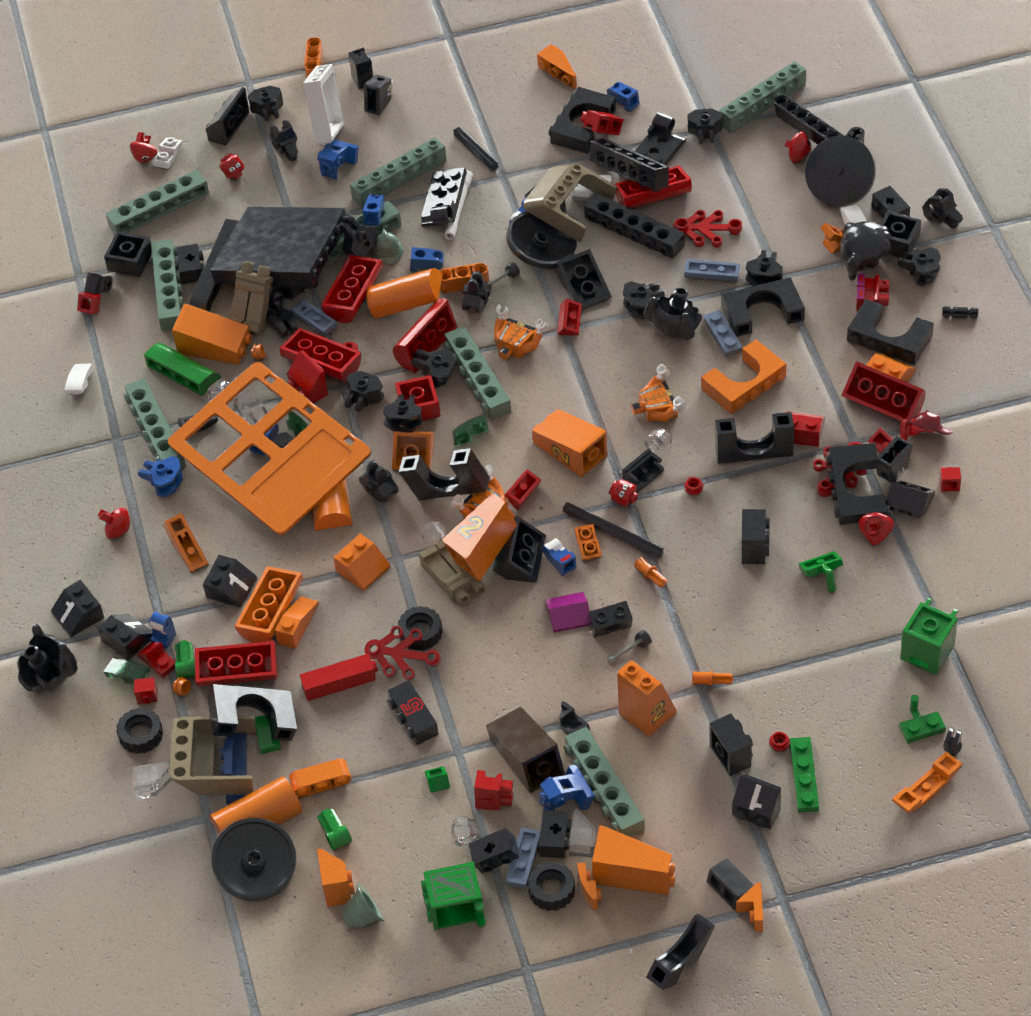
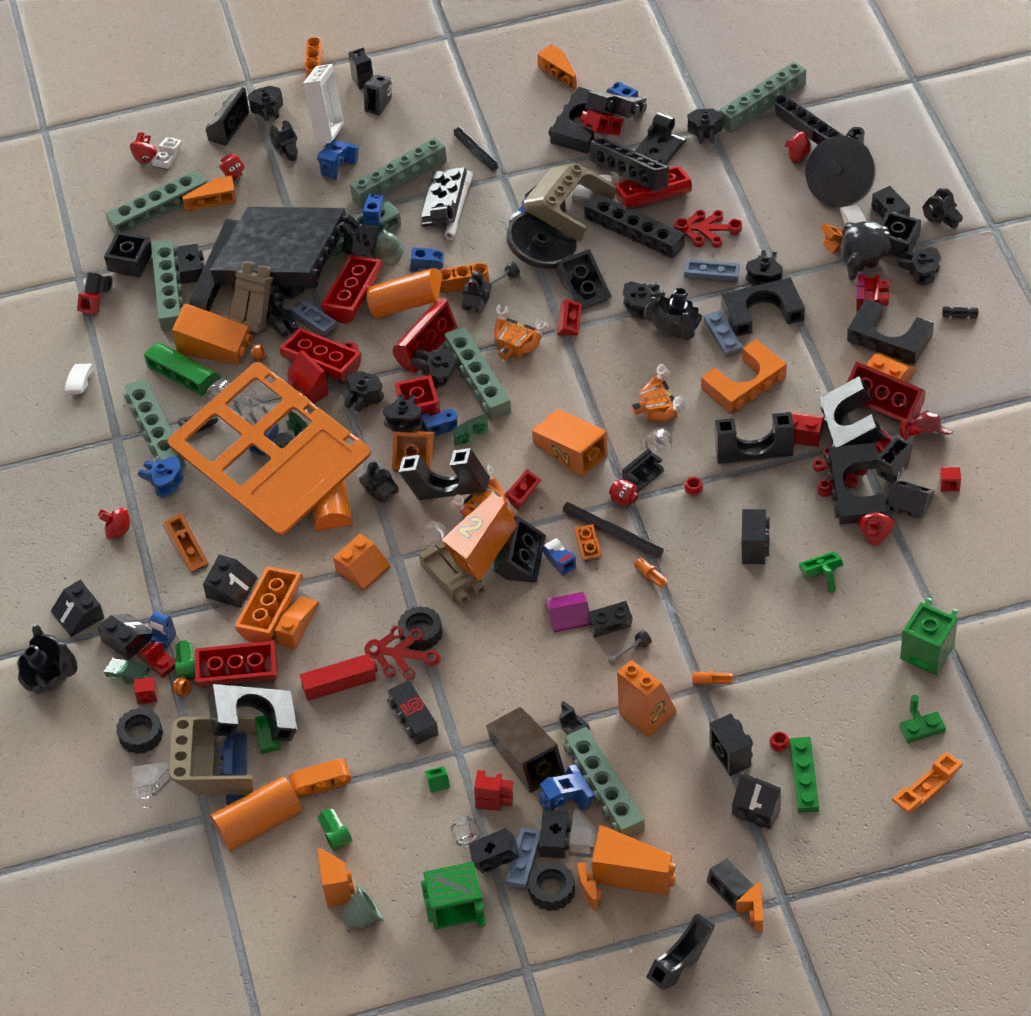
black dish [211,818,296,901] -> none
black arm [943,728,962,756] -> none
none -> orange slope [182,176,237,212]
none -> blue leg [422,409,458,437]
none -> black arch [585,90,647,118]
none -> arch [820,376,884,447]

